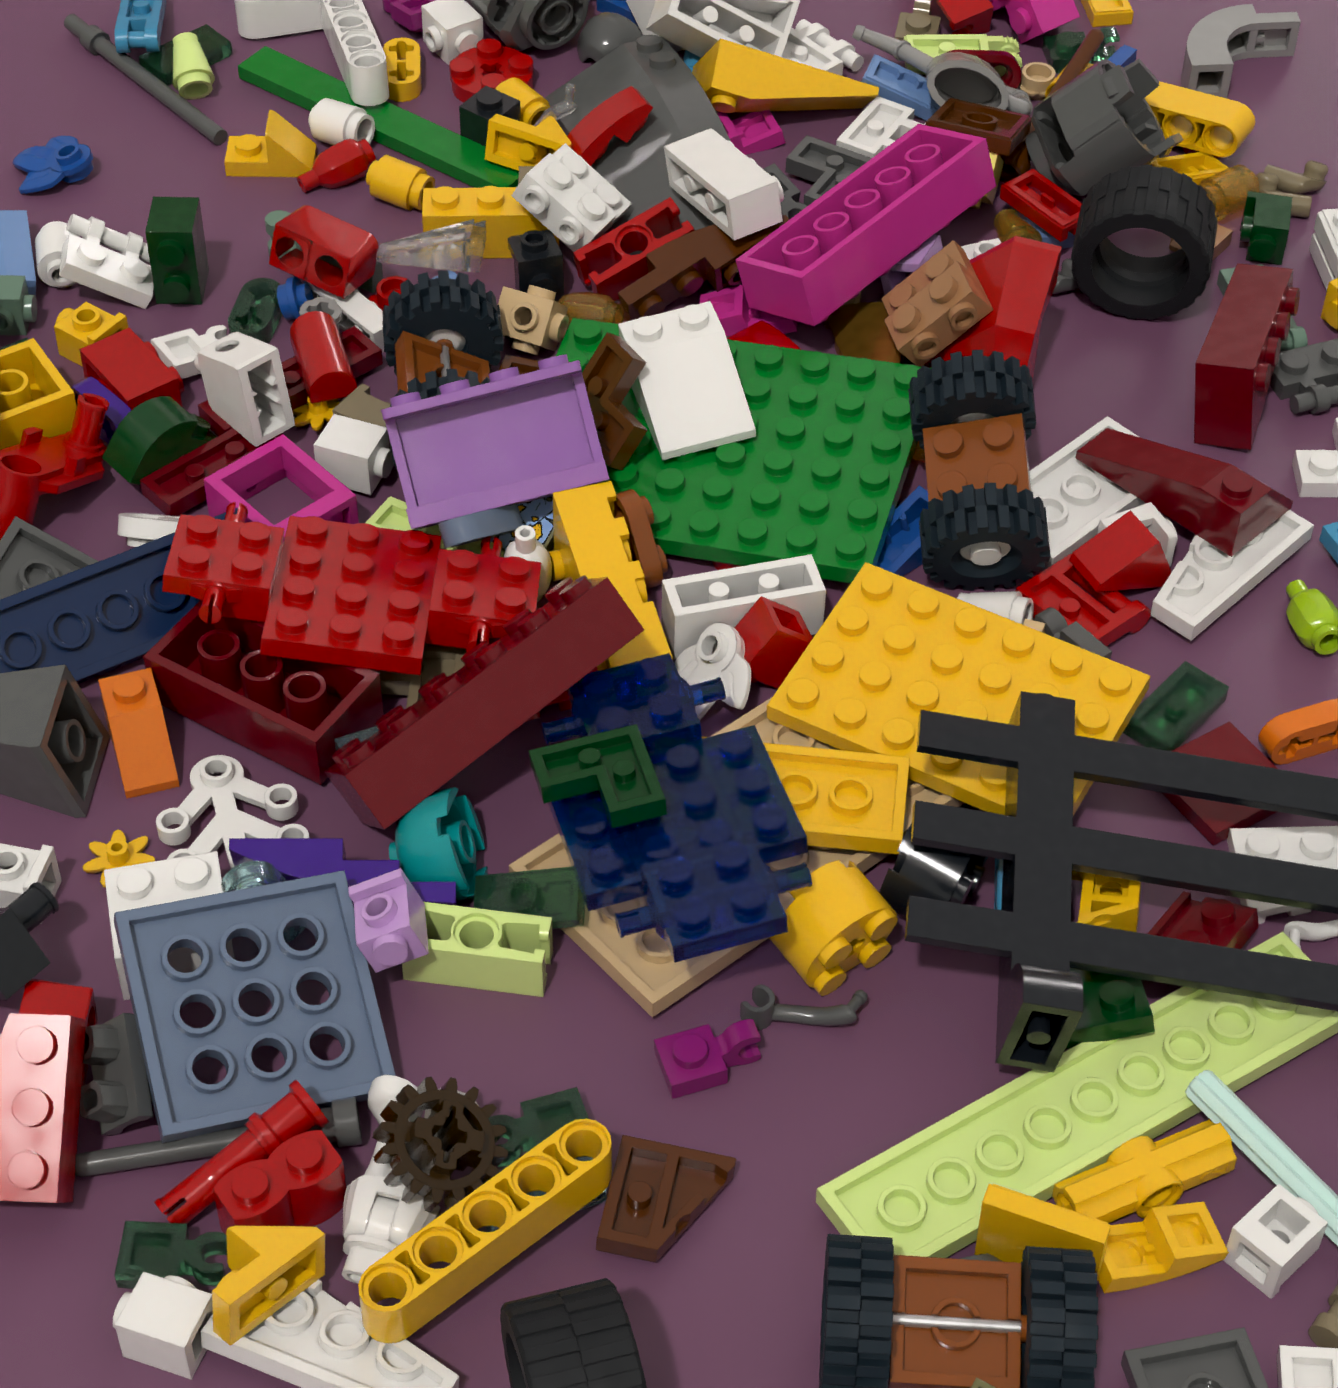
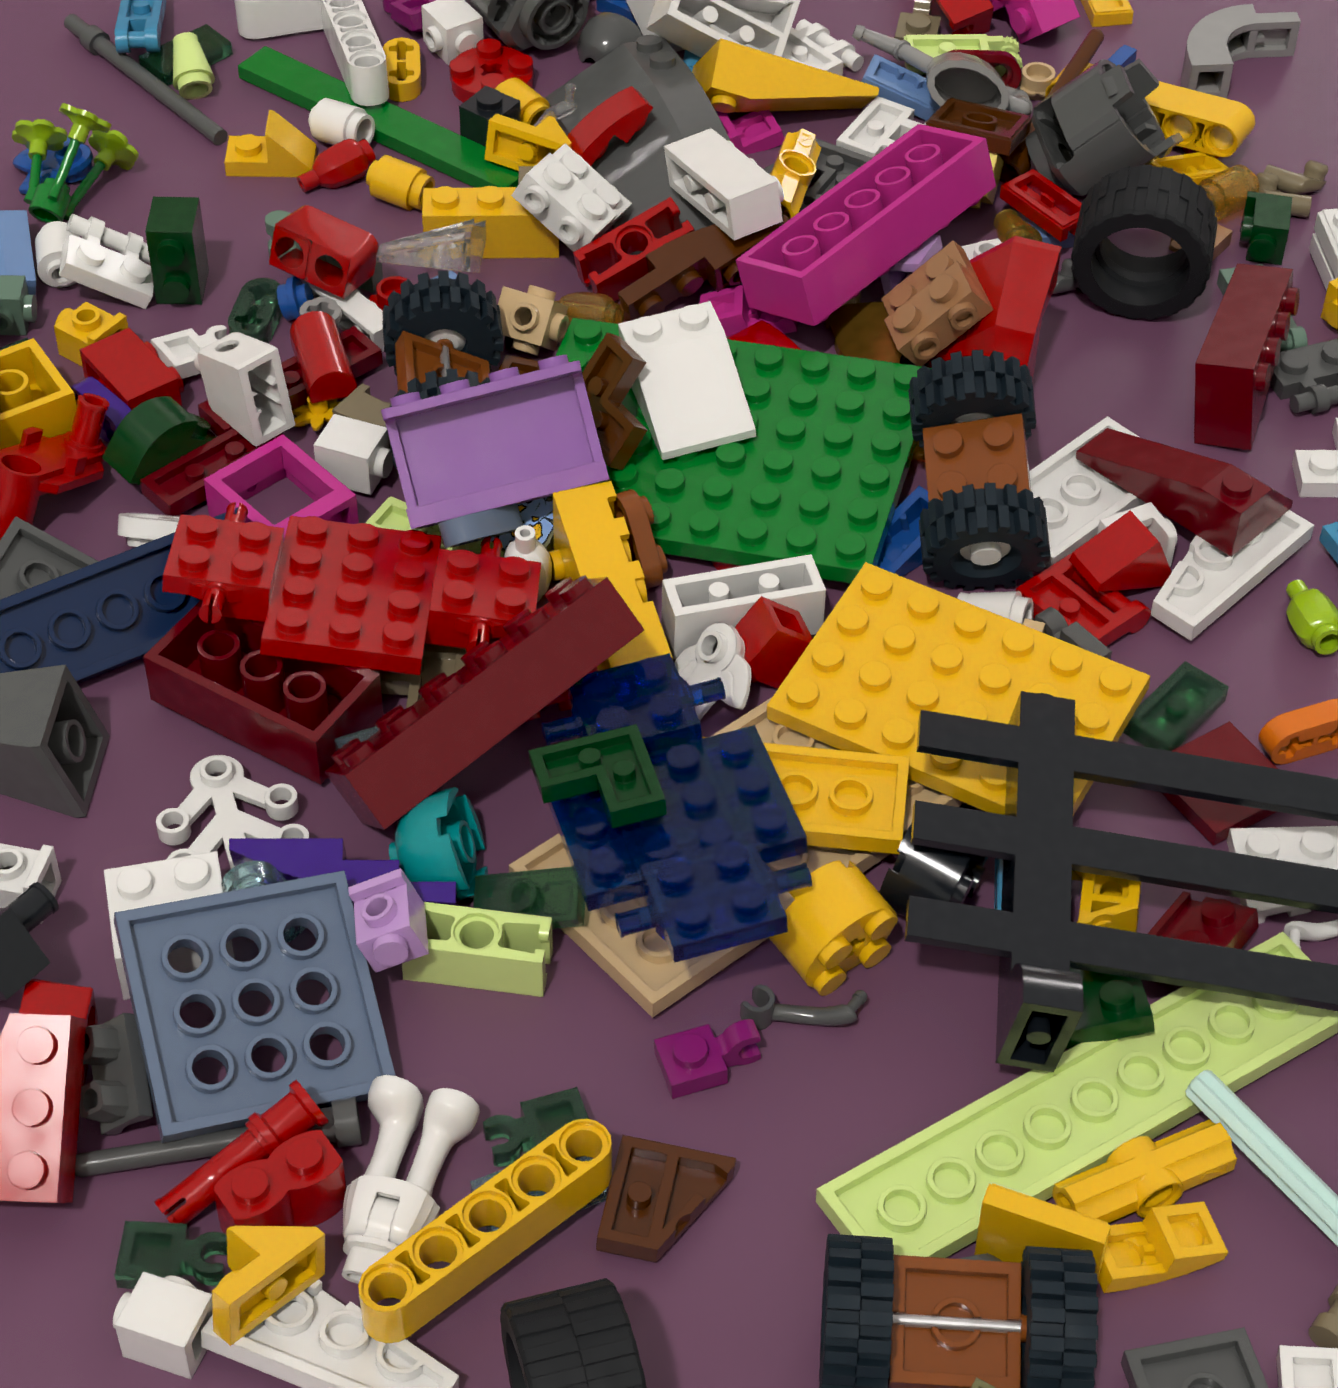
yellow plant [83,829,156,887] -> none
orange slope [98,668,180,799] -> none
dark brown gear [372,1077,508,1212] -> none
black bracket [508,230,565,301] -> none
clear green plate [1042,26,1120,74] -> none
white brick [1223,1184,1328,1299] -> none
none -> plant [12,103,139,223]
none -> yellow piece [770,128,821,219]

